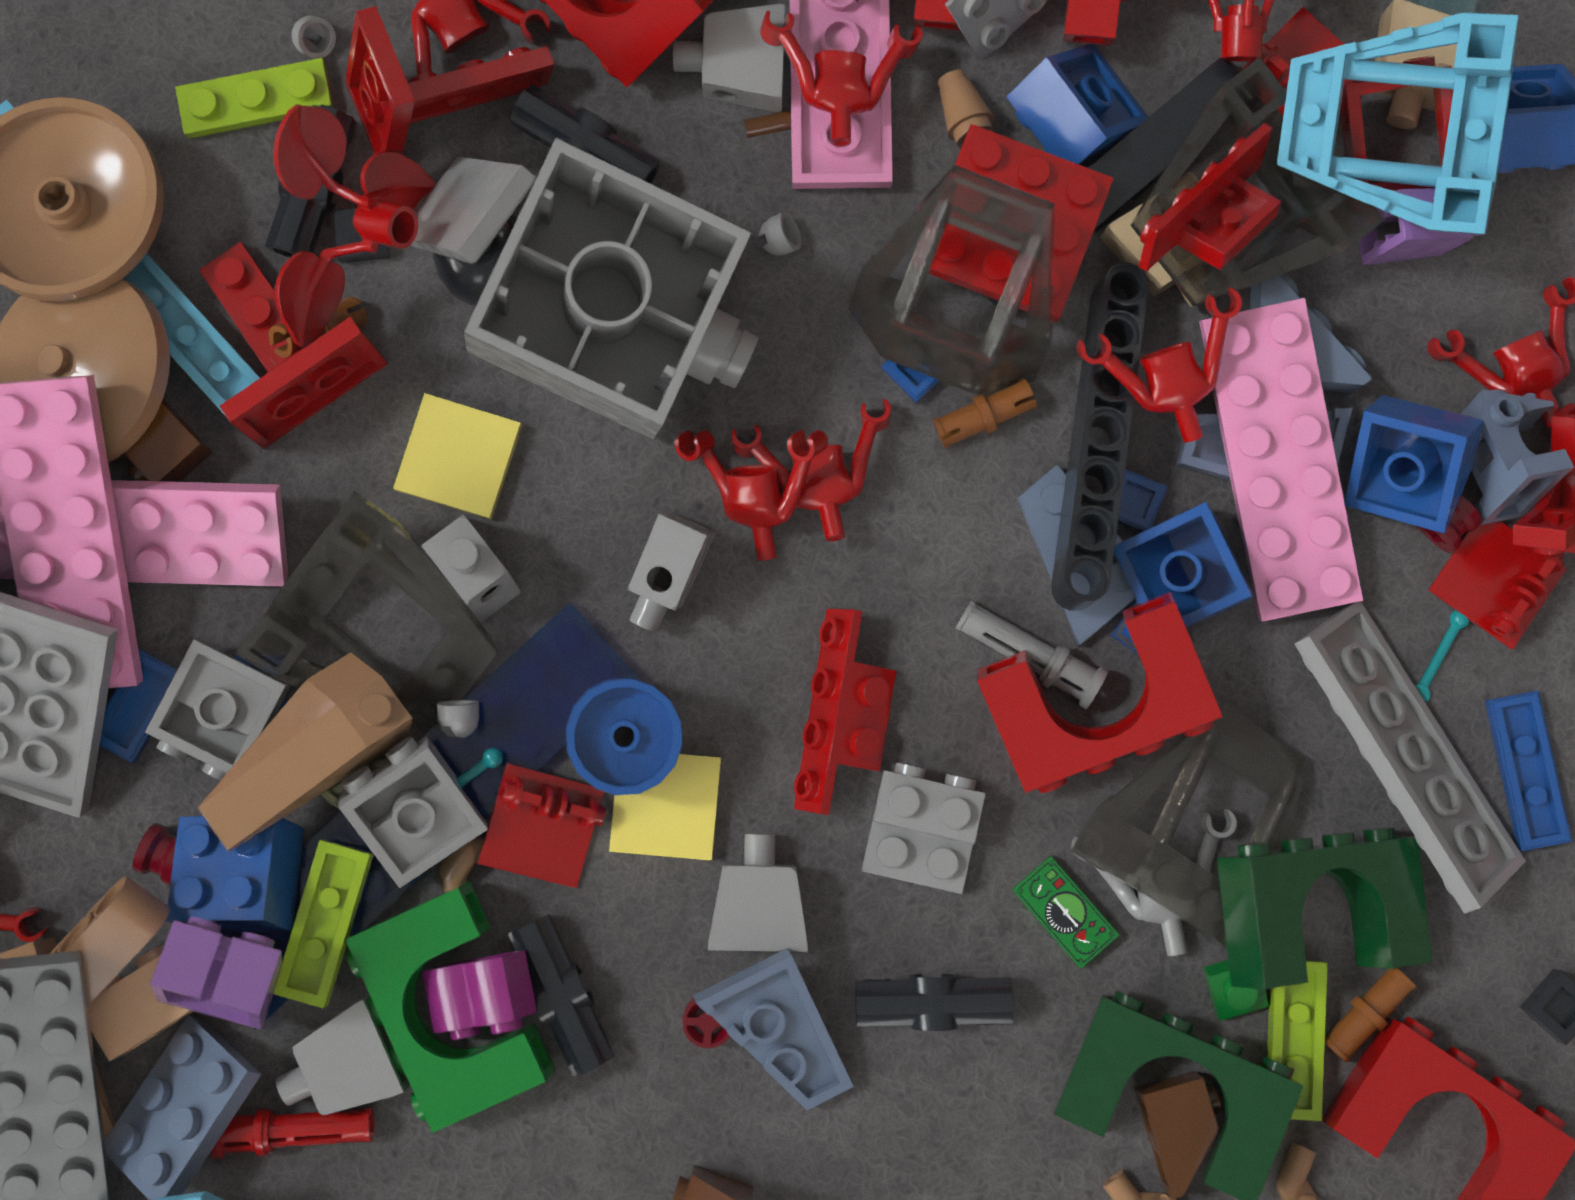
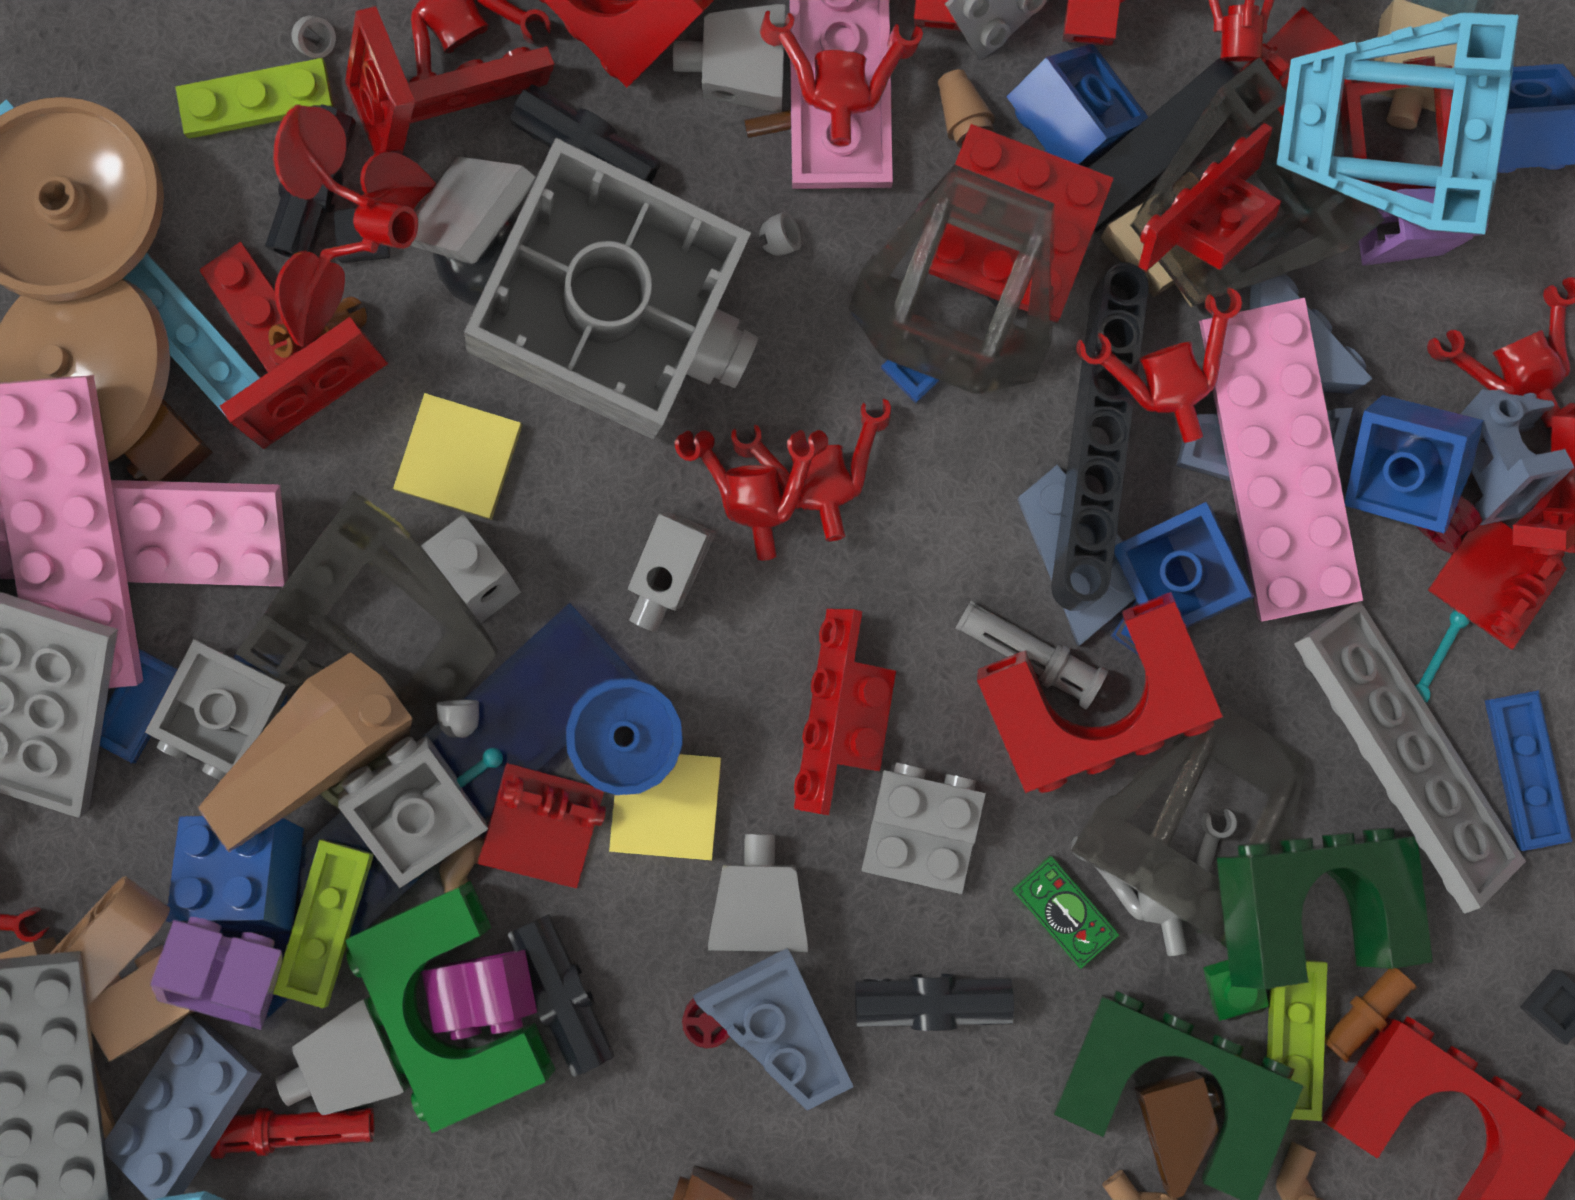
dark red wheel [132,823,176,886] -> none
dark orange pin [932,378,1038,449] -> none
blue tile [1118,469,1168,532] -> none

